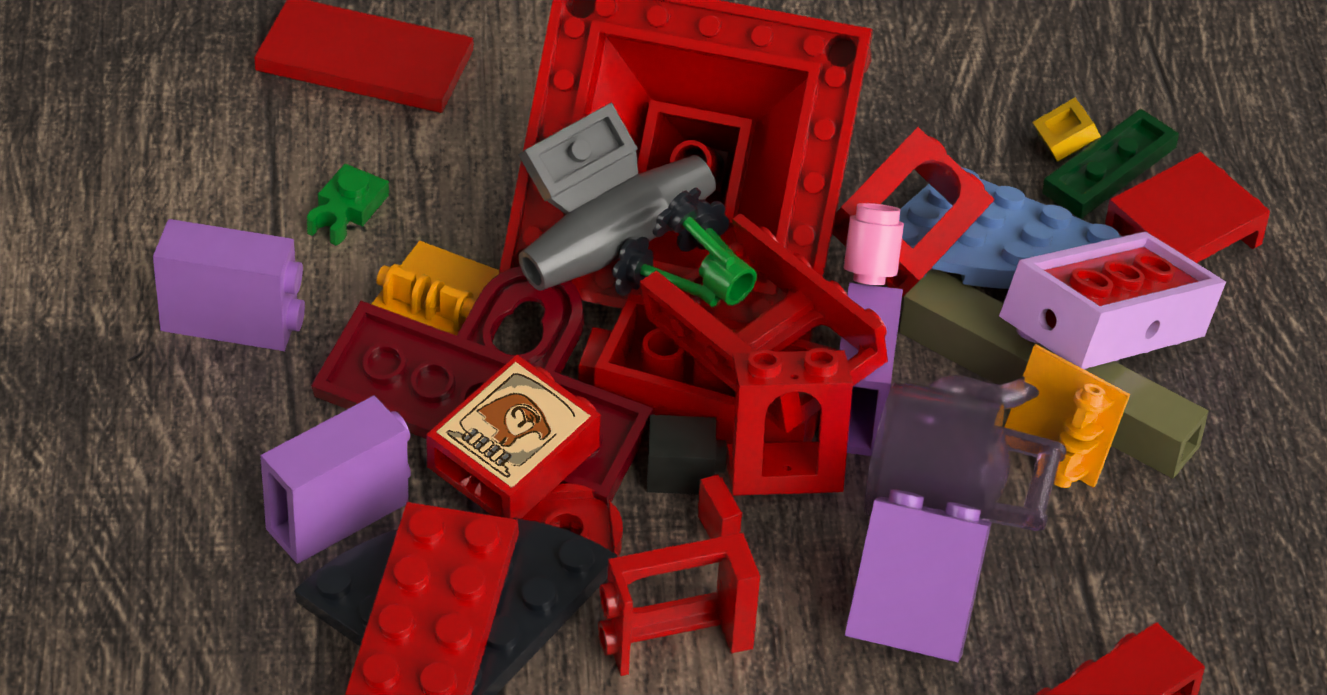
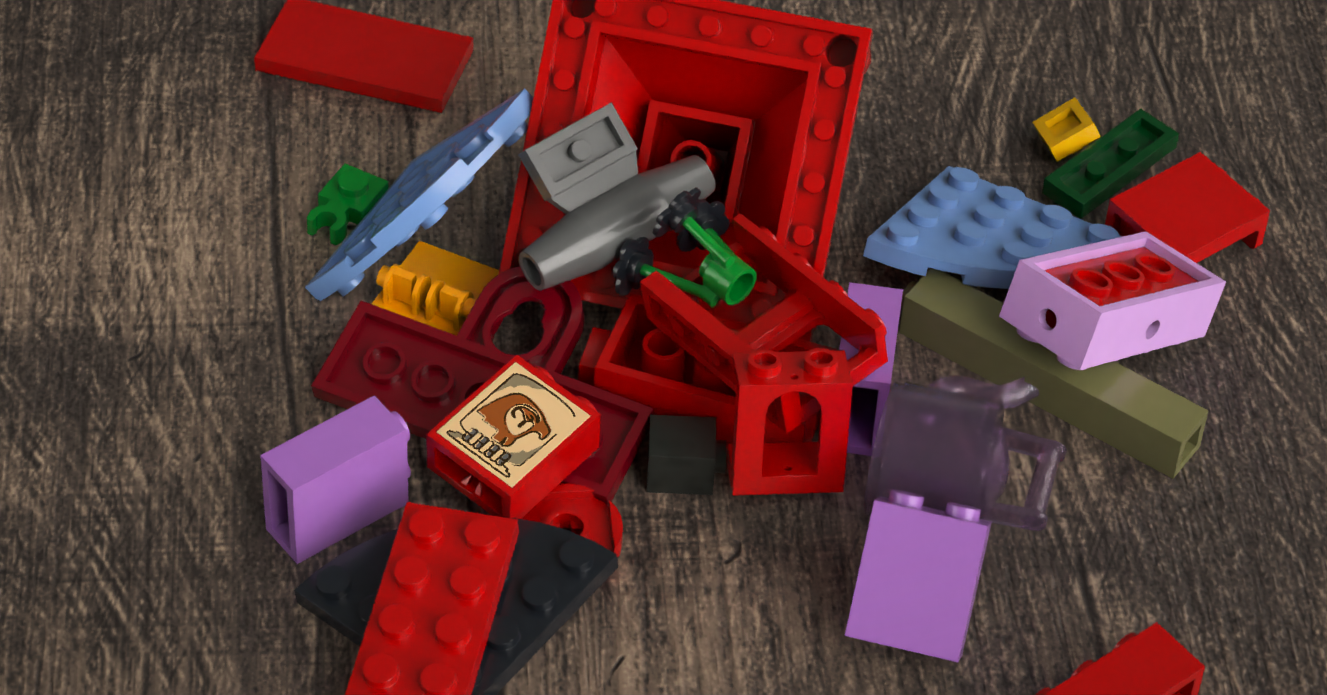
medium lavender brick [153,219,305,351] -> none
red panel [598,532,760,676] -> none
red tile [698,474,742,539] -> none
red panel [832,127,995,298] -> none
bright pink brick [843,203,904,285] -> none
light orange hinge [1001,344,1130,488] -> none
none -> medium blue plate [305,88,533,301]

